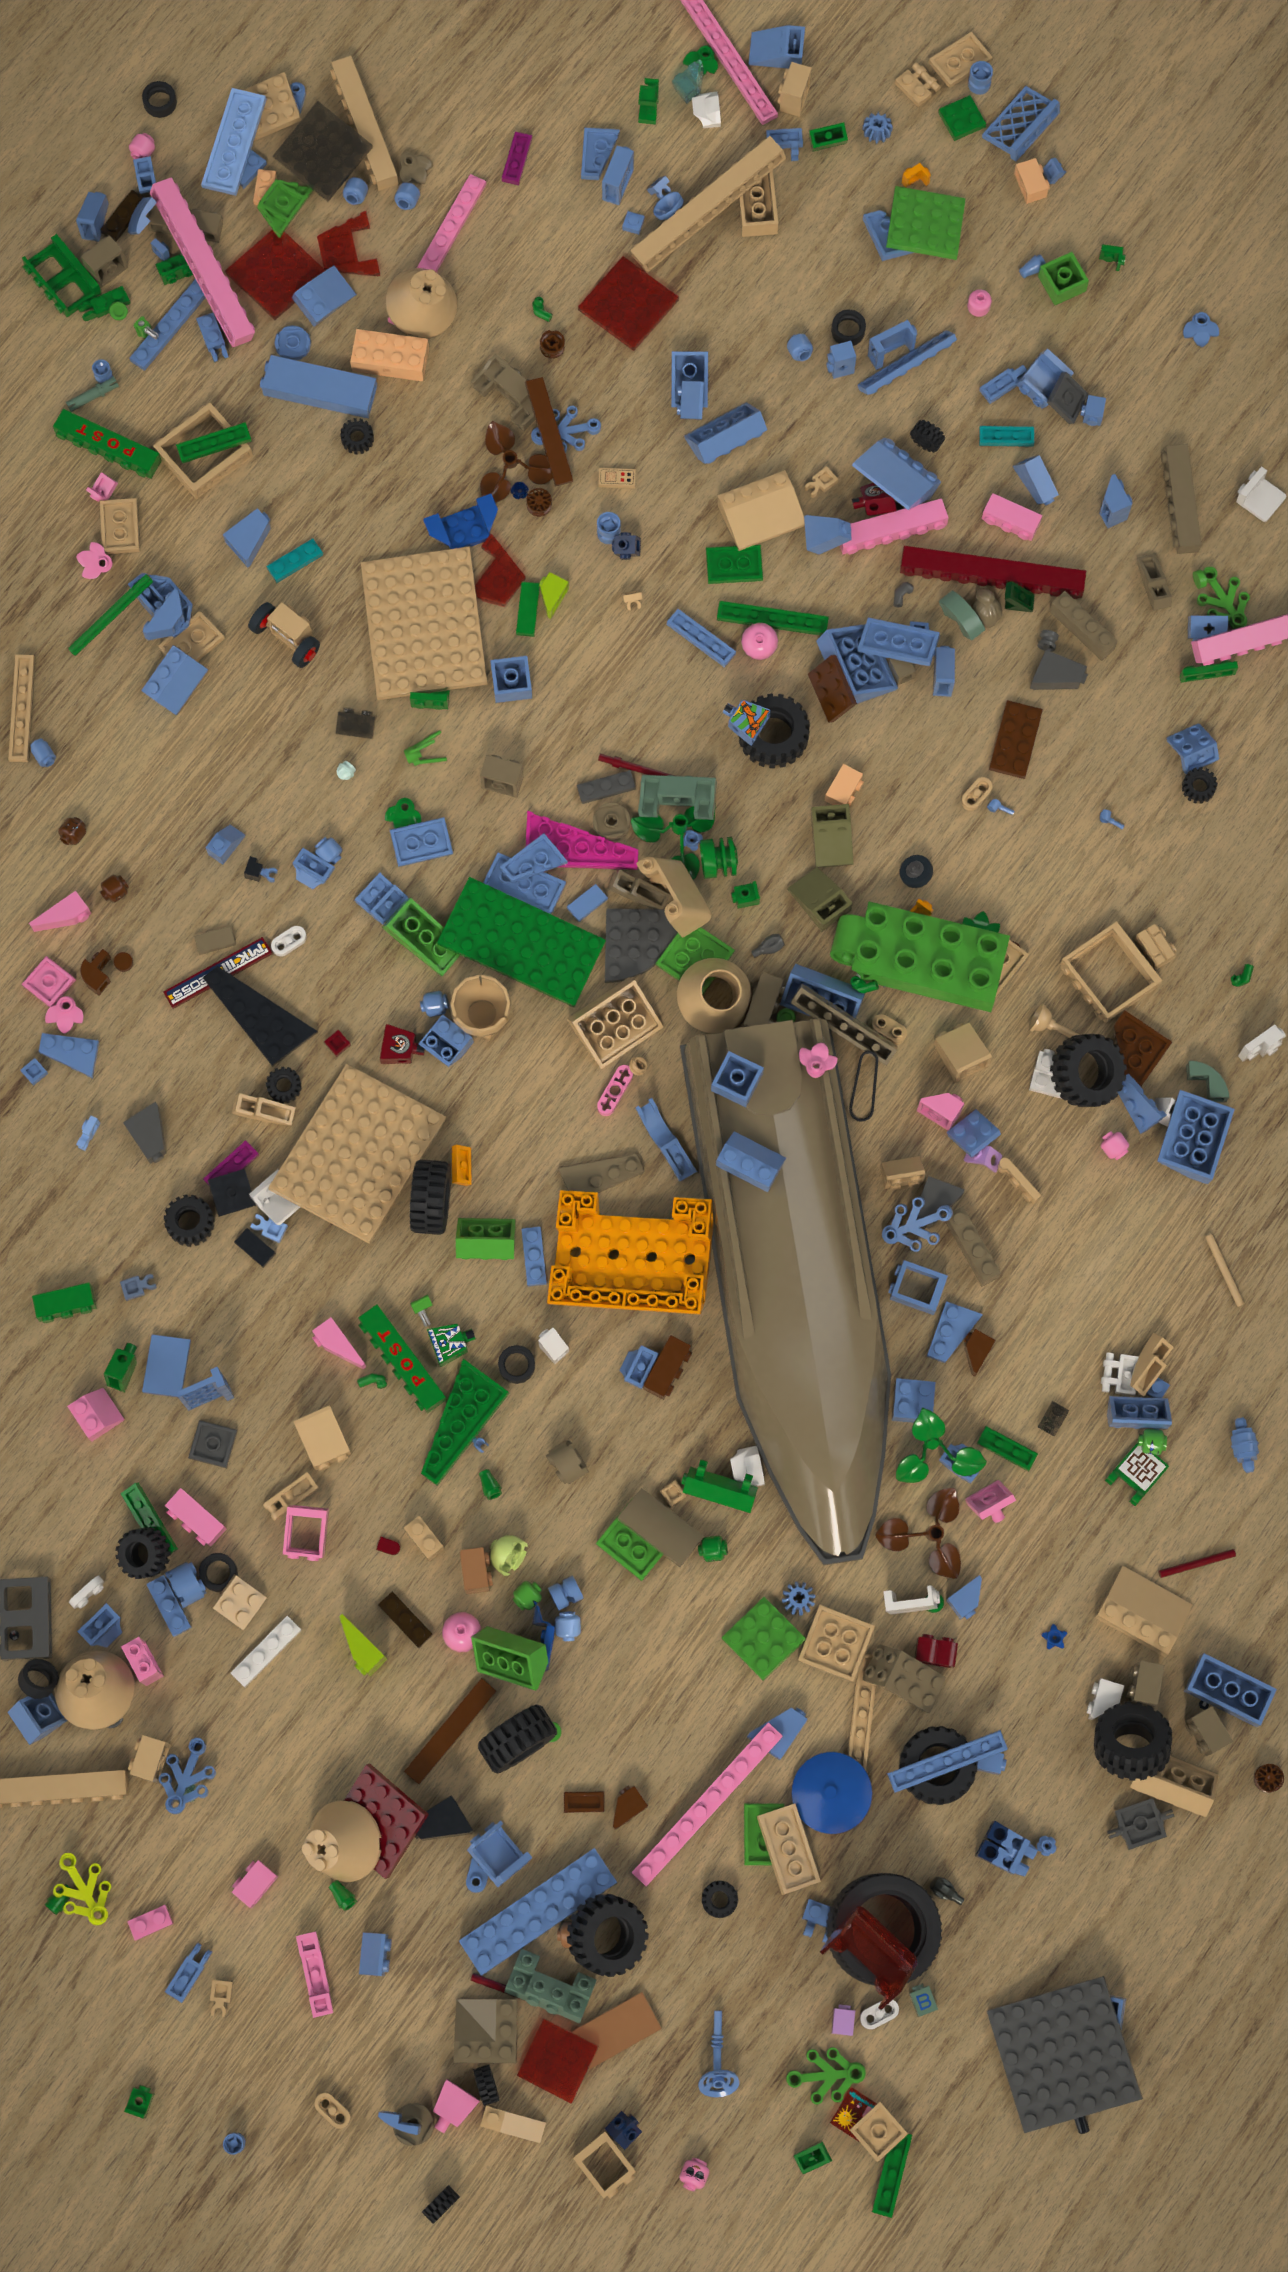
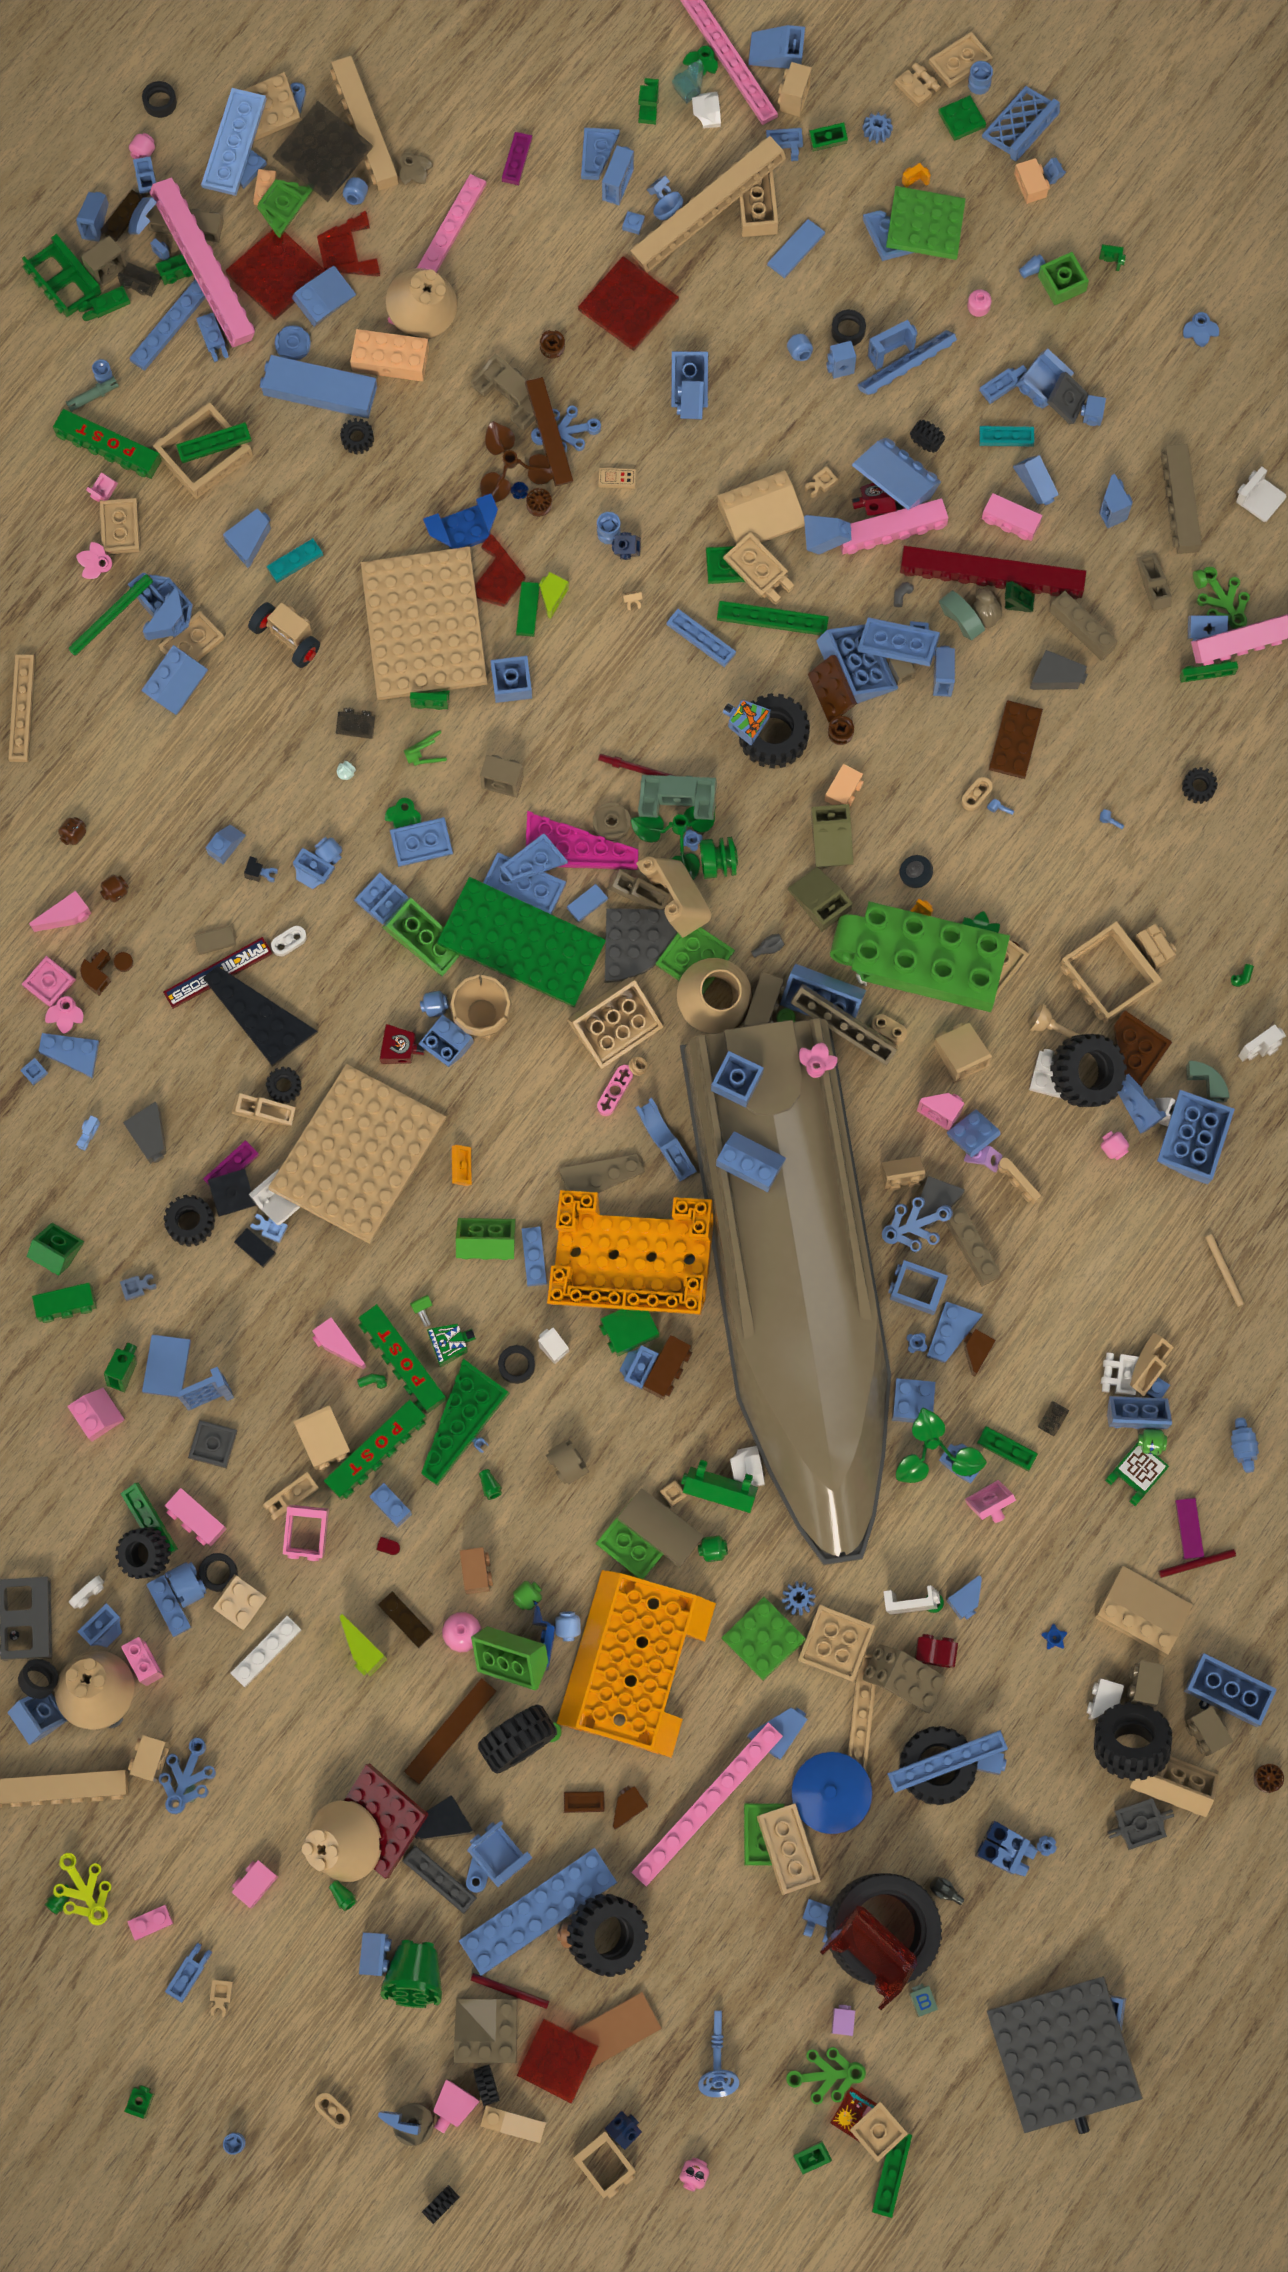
medium blue brick [30,739,56,767] -> none
bright green tile [109,301,128,320] -> none
piece [134,316,159,340] -> none
bright pink slope [296,1931,333,2018] -> none
dark red plate [324,1030,351,1057] -> none
medium blue head [394,182,420,210] -> none
tan brick [404,1516,445,1561] -> none
black tyre [410,1159,451,1235] -> none
yellowish green cylinder [490,1535,528,1576] -> none
sand green bracket [504,1949,597,2023] -> none
green arm [532,297,553,322] -> none
medium blue wheel [548,1575,584,1611] -> none
dark grey plate [577,770,636,804] -> none
medium blue slope [684,402,768,464] -> none
black tyre [702,1881,738,1918] -> none
green brick [731,881,760,909] -> none
bright pink cylinder [741,623,778,660] -> none
black piece [849,1051,878,1122] -> none
green arm [850,976,879,994] -> none
white plate [860,1999,899,2029] -> none
reddish brown plant [875,1488,961,1579] -> none
dark grey wheel [1037,630,1059,652] -> none
medium blue bracket [1167,723,1219,774] -> none
none -> green slope [26,1223,84,1276]
none -> clear smoke bracket [117,262,161,297]
none -> green brick [324,1399,427,1500]
none -> medium blue brick [369,1483,412,1528]
none -> green cone [380,1940,442,2008]
none -> dark grey tile [403,1845,477,1914]
none -> light orange slope [556,1570,716,1758]
none -> green brick [599,1309,659,1357]
none -> tan tile [723,532,794,606]
none -> medium blue piece [767,219,825,278]
none -> reddish brown wheel [828,715,855,745]
none -> medium blue plate [906,1333,927,1353]
none -> magenta tile [1175,1498,1204,1560]

